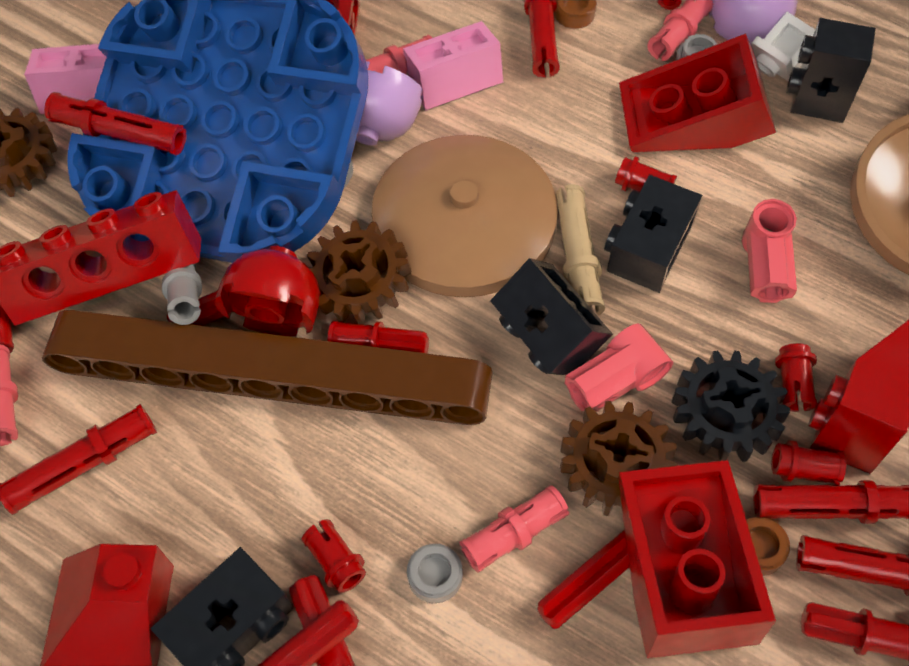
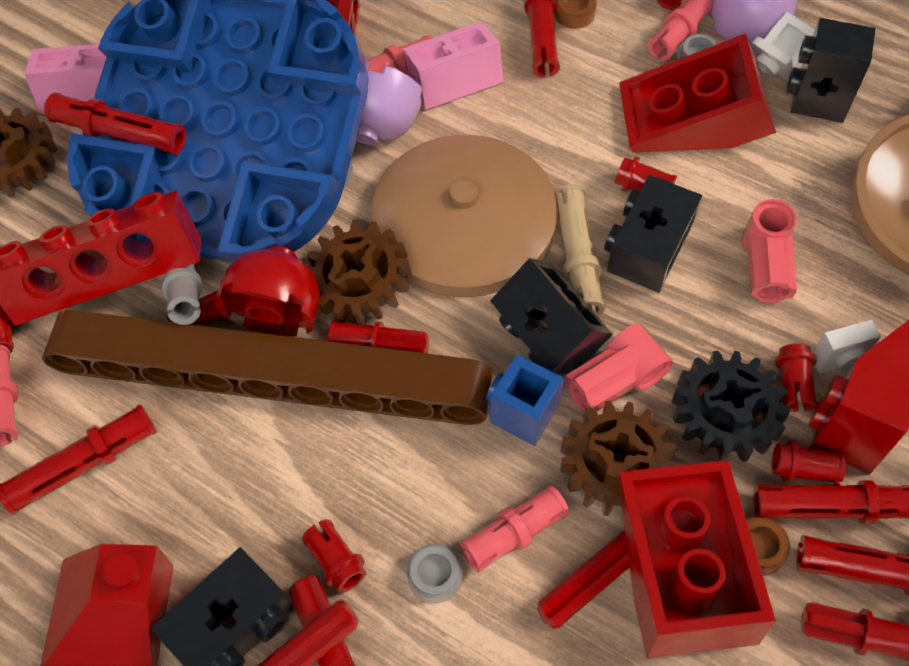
none -> blue brick [486,354,564,446]
none -> white plate [813,320,881,373]

